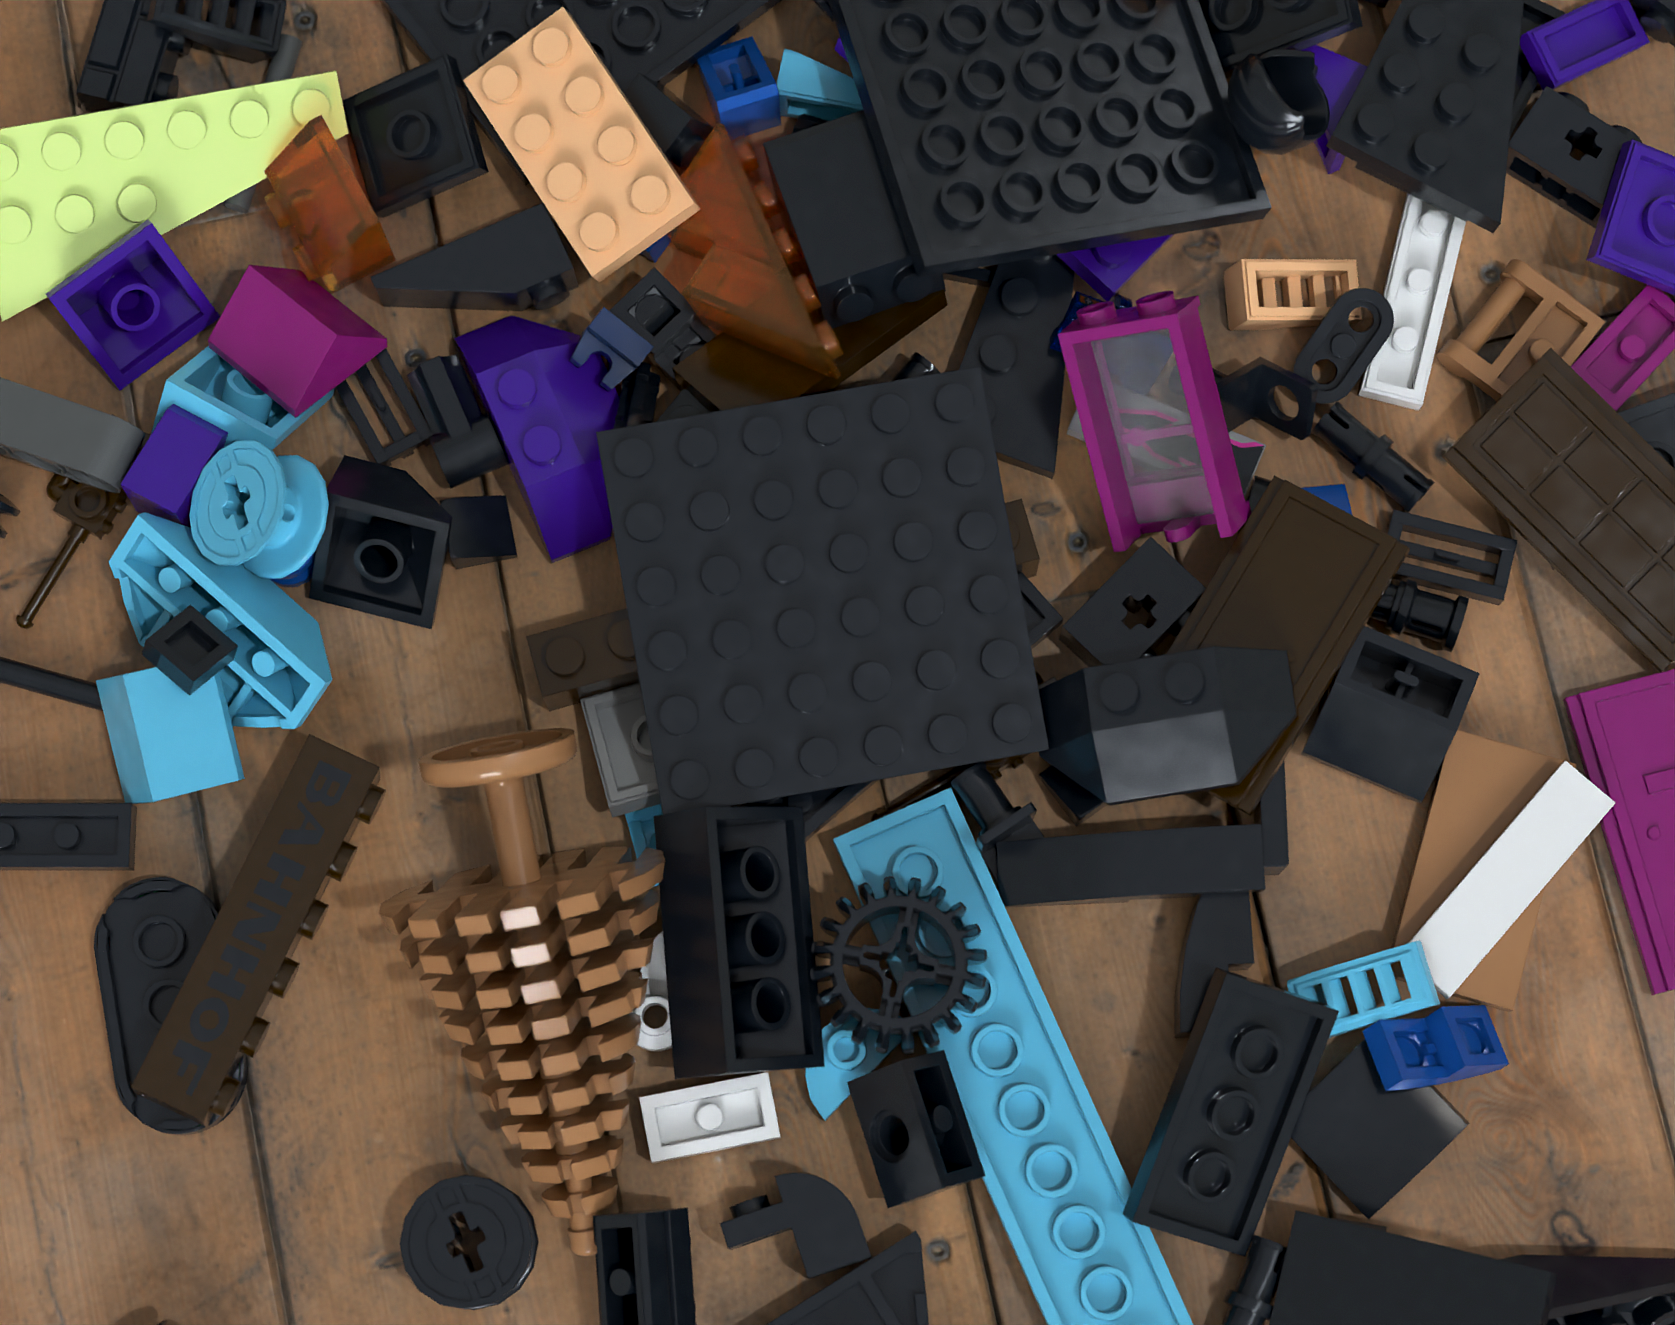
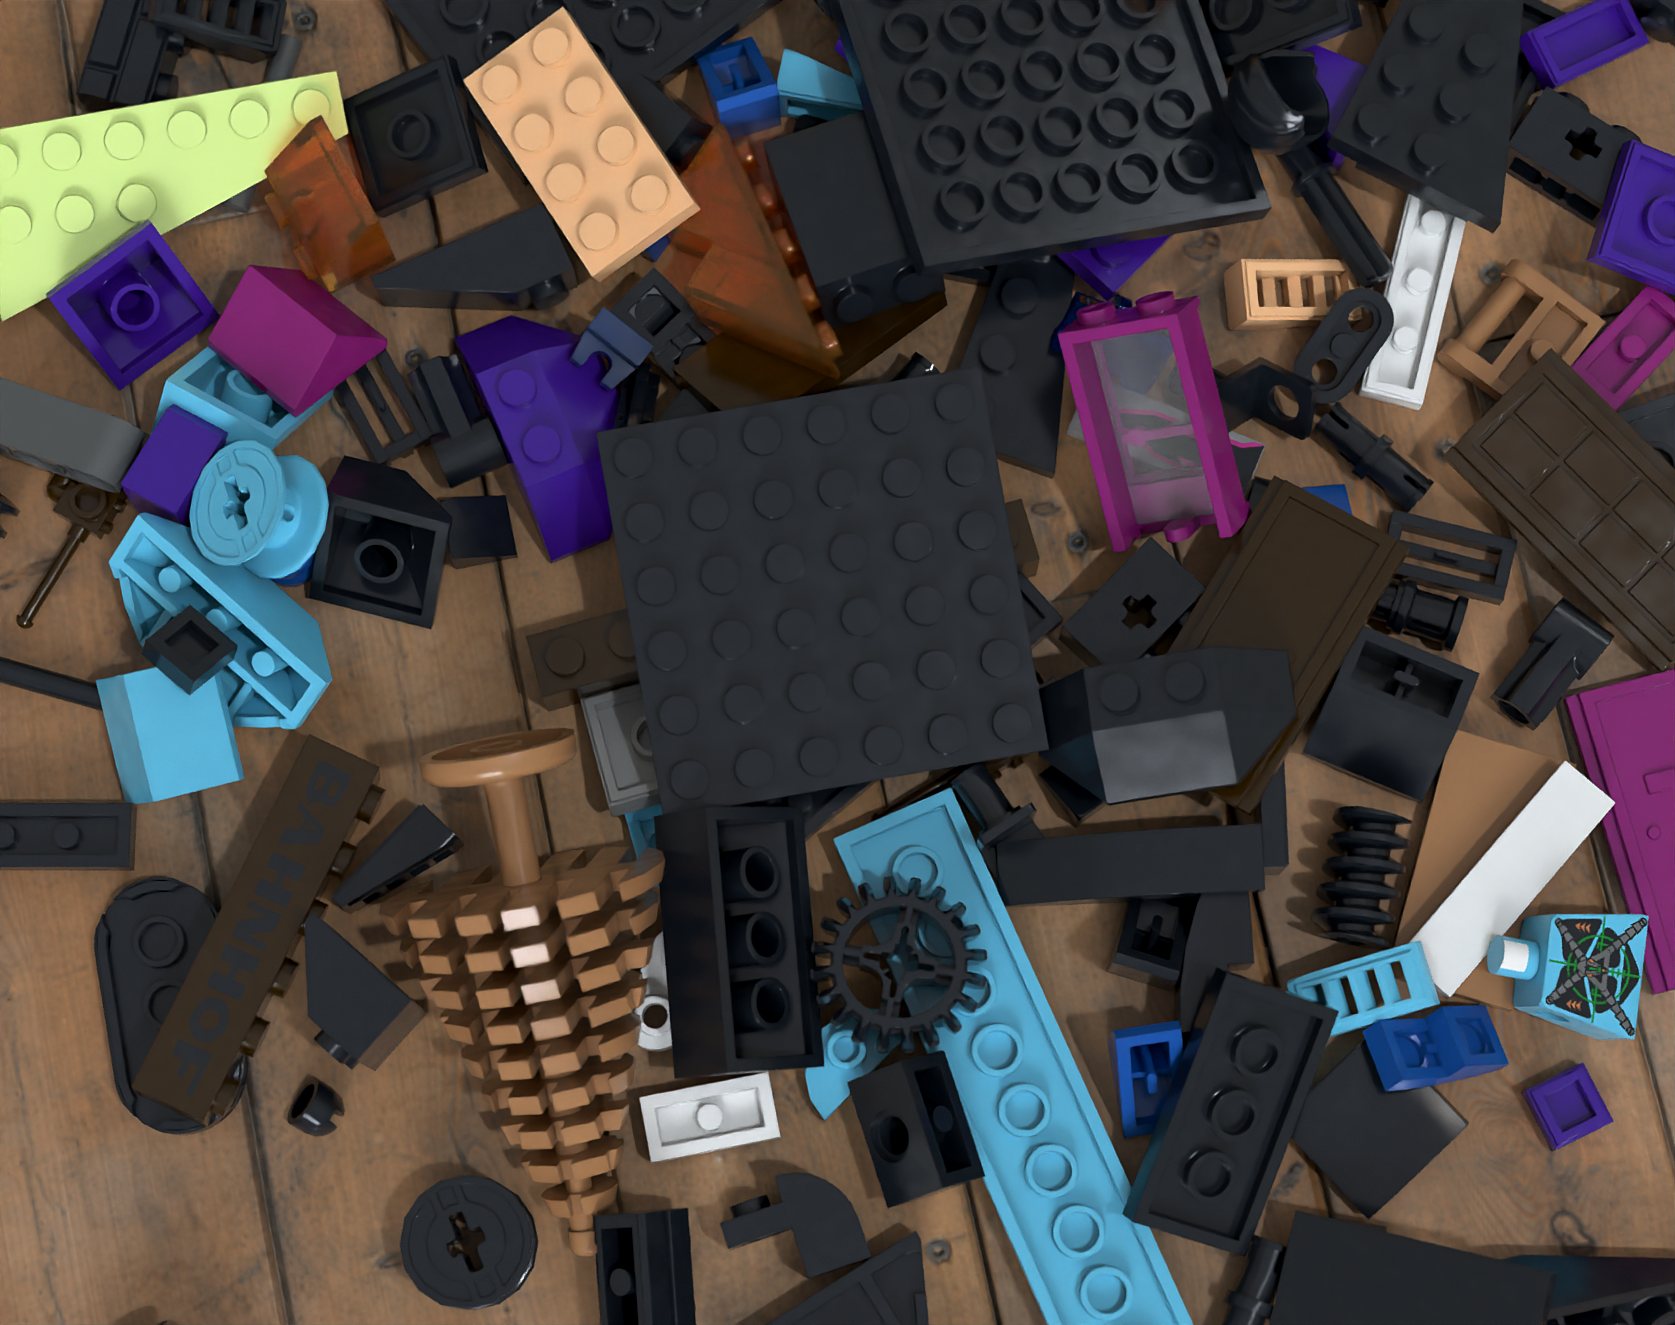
none -> black hinge [287,1078,345,1137]
none -> black slope [304,912,427,1071]
none -> black slope [332,804,464,914]
none -> black slope [1107,895,1197,991]
none -> blue slope [1107,1020,1183,1138]
none -> black axle [1275,143,1393,289]
none -> black piece [1311,806,1412,950]
none -> torso [1487,914,1649,1040]
none -> black piece [1490,597,1614,731]
none -> dark purple tile [1521,1063,1614,1151]

